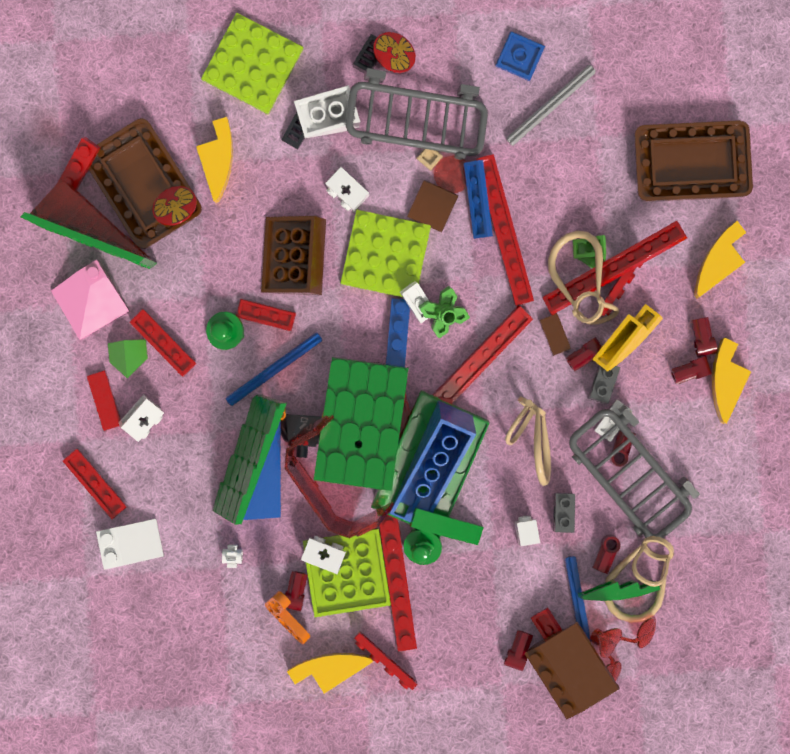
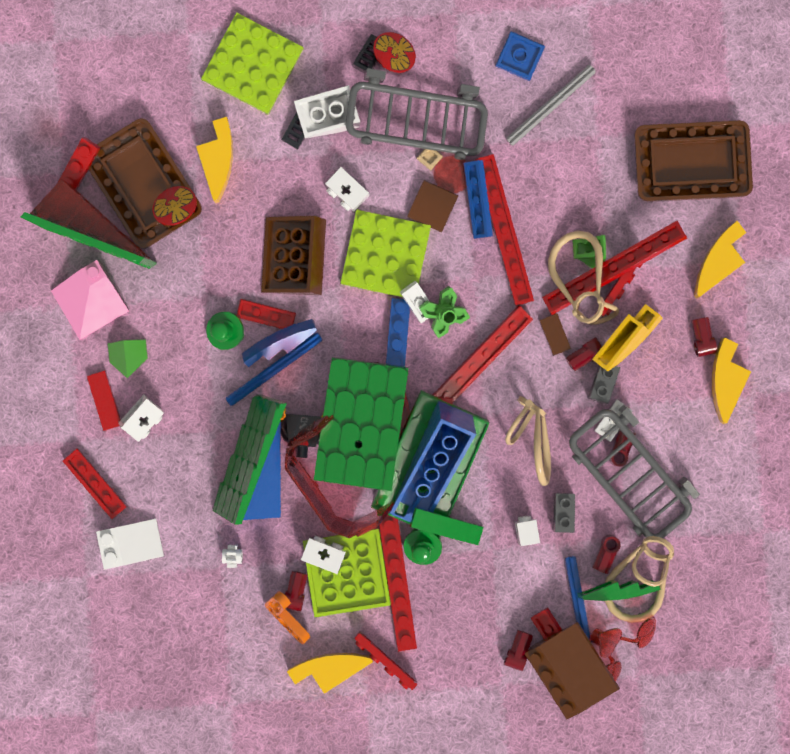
red plate [129,309,197,377] -> none
dark red piece [671,356,712,384] -> none
none -> blue slope [242,319,317,367]

